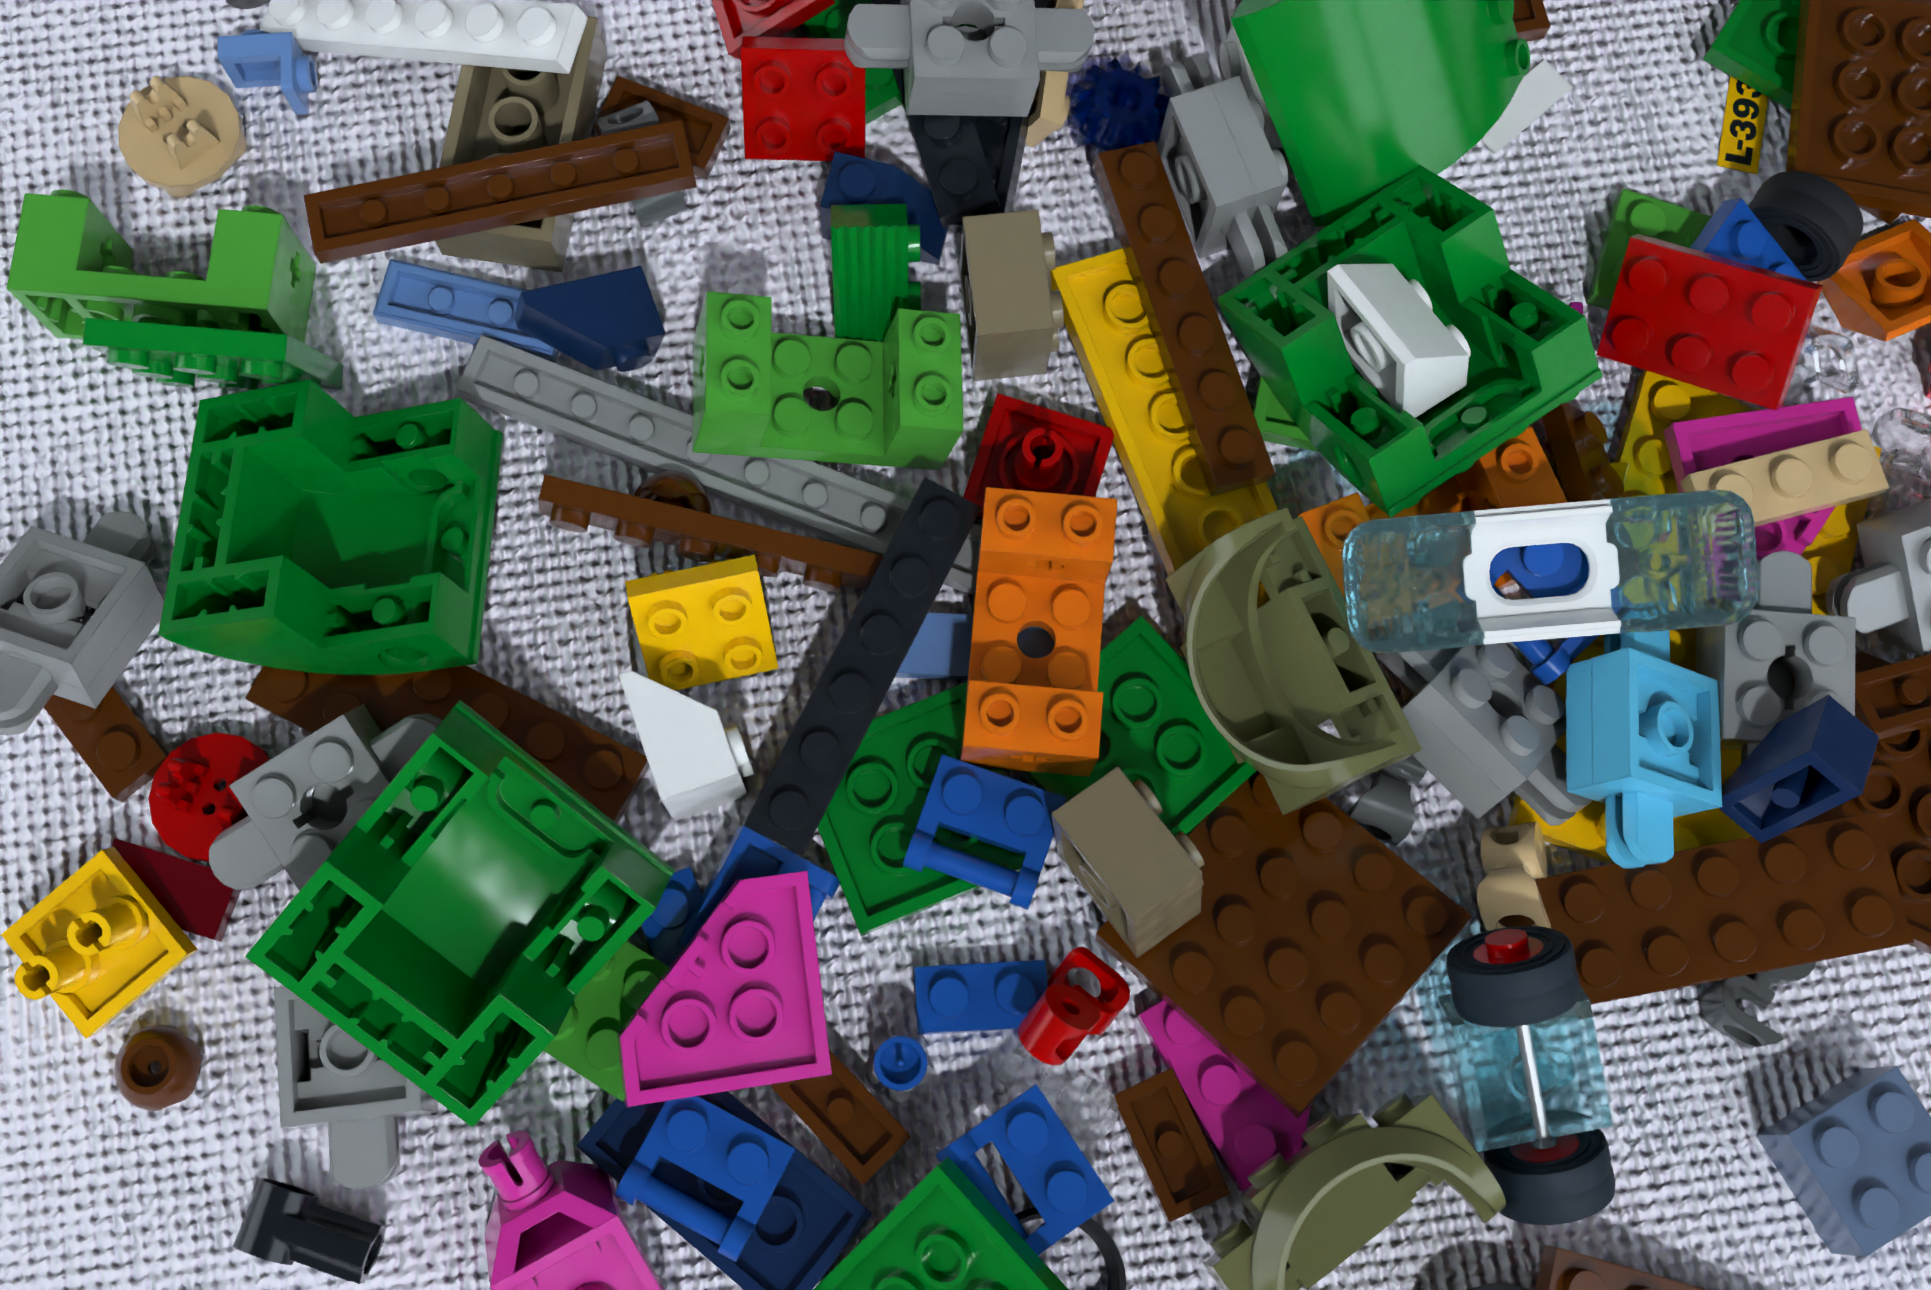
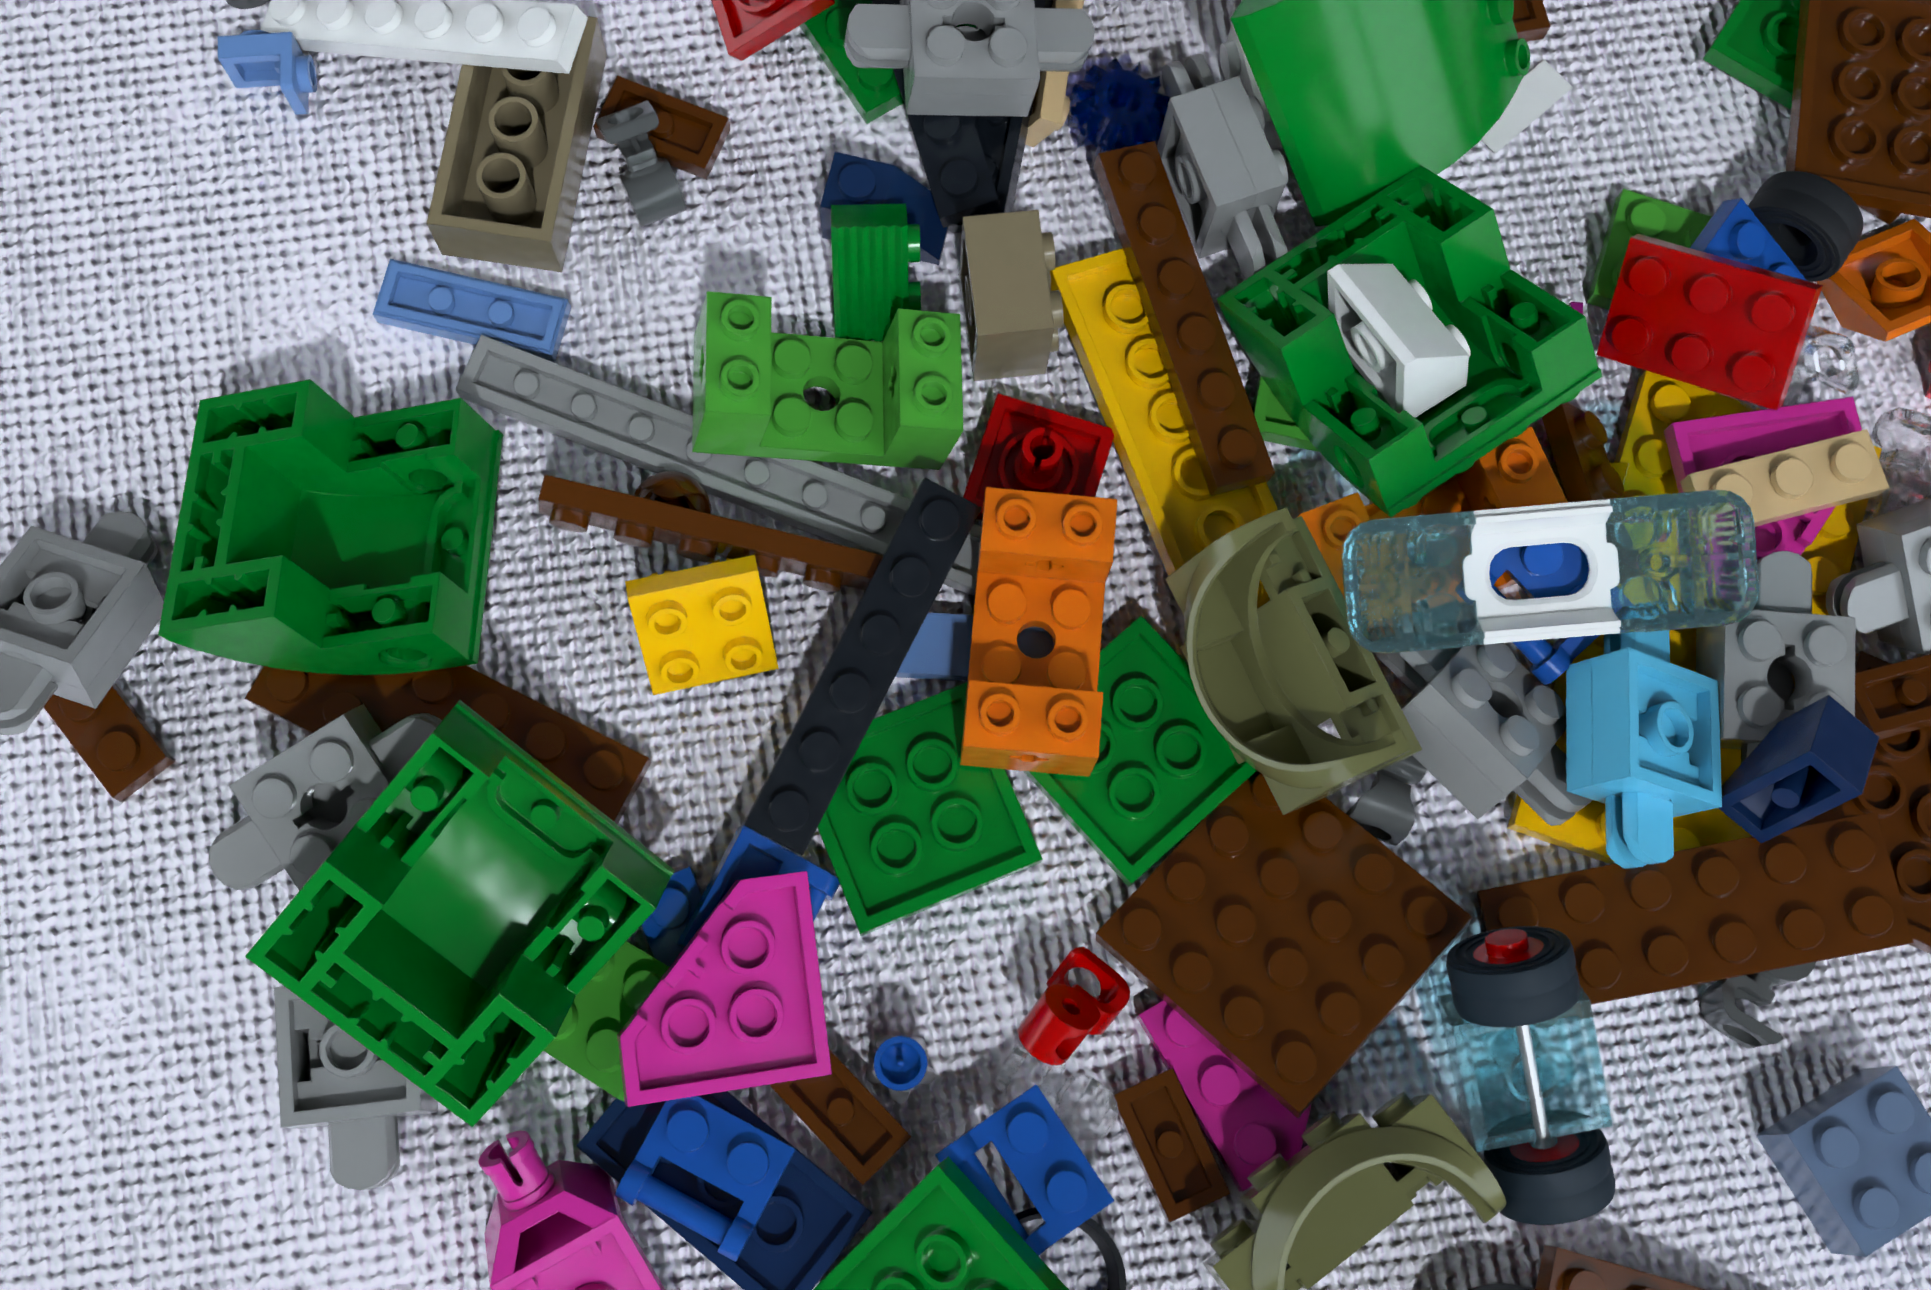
yellow plate [1,847,198,1039] -> none
bright green plate [6,189,317,343] -> none
green plate [83,318,344,392] -> none
dark red tile [111,838,241,942] -> none
reddish brown plate [114,1025,202,1111] -> none
tan plate [118,76,247,197] -> none
red plate [148,732,271,862] -> none
black piece [233,1178,387,1284] -> none
reddish brown plate [303,119,697,264] -> none
dark blue slope [514,266,666,372] -> none
white slope [619,671,754,821] -> none
red plate [741,36,866,161] -> none
blue plate [903,754,1066,910] -> none
blue plate [914,960,1048,1035] -> none
dark tan brick [1051,767,1205,958] -> none
tan leg [1477,821,1551,931] -> none
yellow sticker [1717,75,1768,175] -> none

